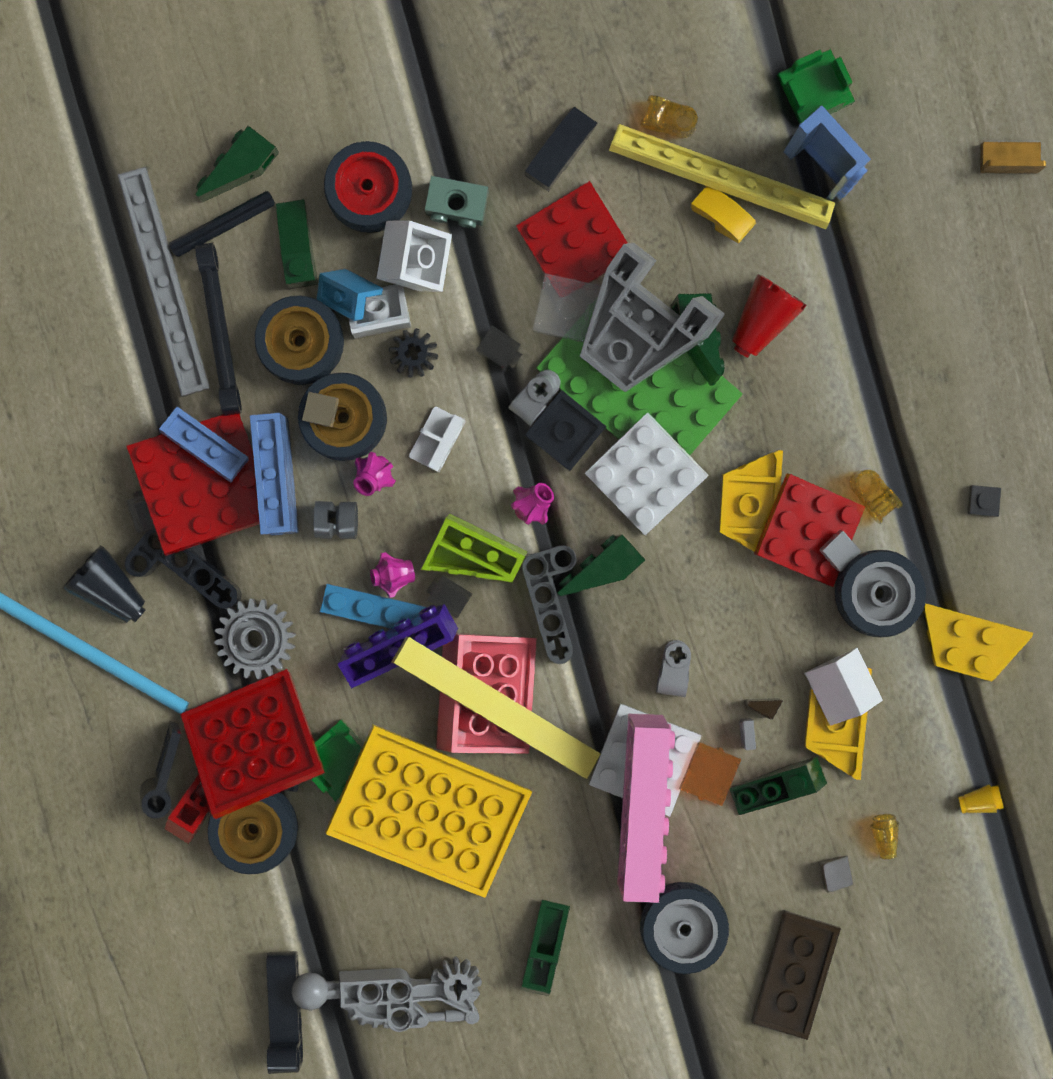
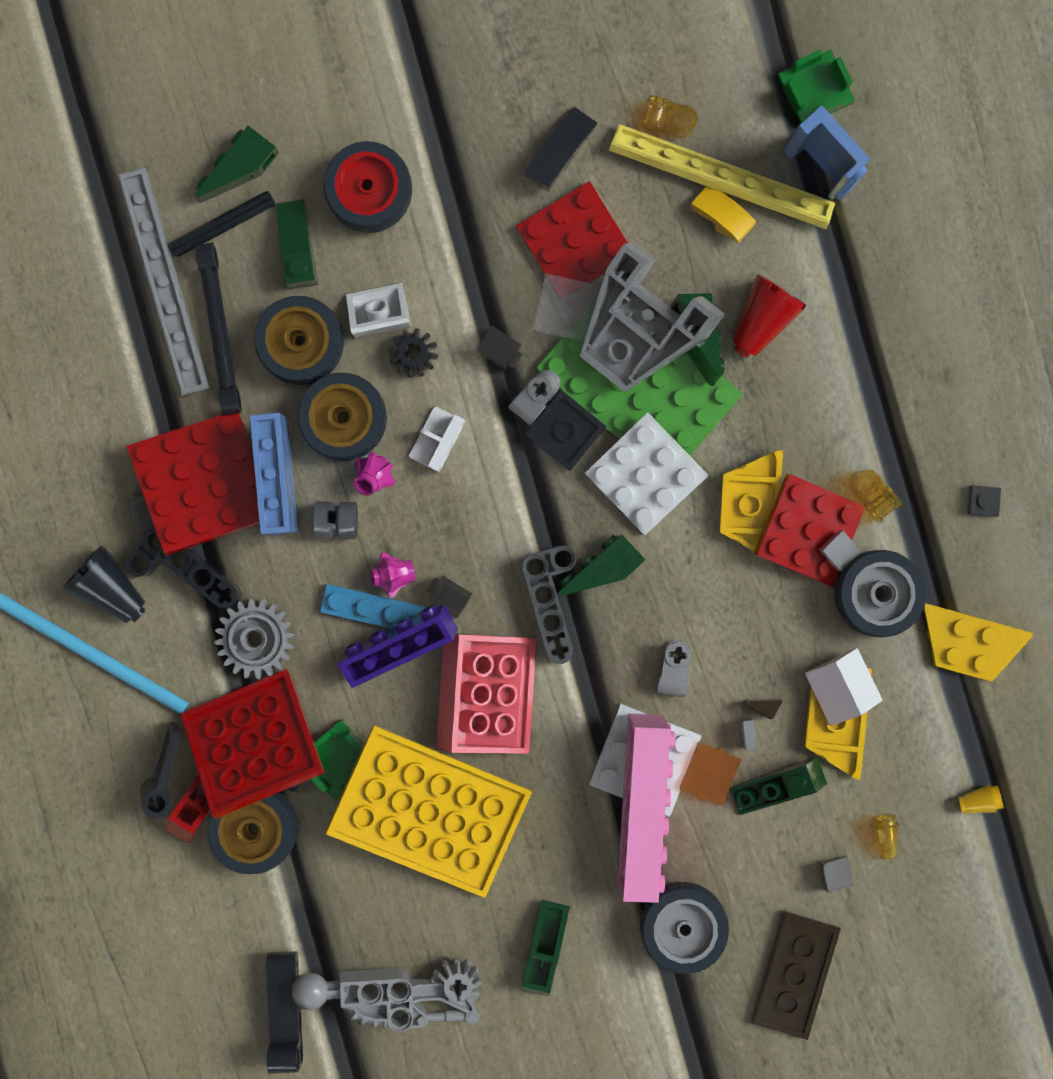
medium blue plate [159,407,249,483] -> none
dark tan tile [302,392,339,428] -> none
dark azure panel [316,269,383,321] -> none
white brick [377,221,452,292] -> none
light yellow tile [392,636,601,779] -> none
lime wedge [421,514,528,582] -> none
sand green brick [425,176,489,229] -> none
dark pink rock [511,483,554,525] -> none
pearl gold panel [980,142,1046,173] -> none

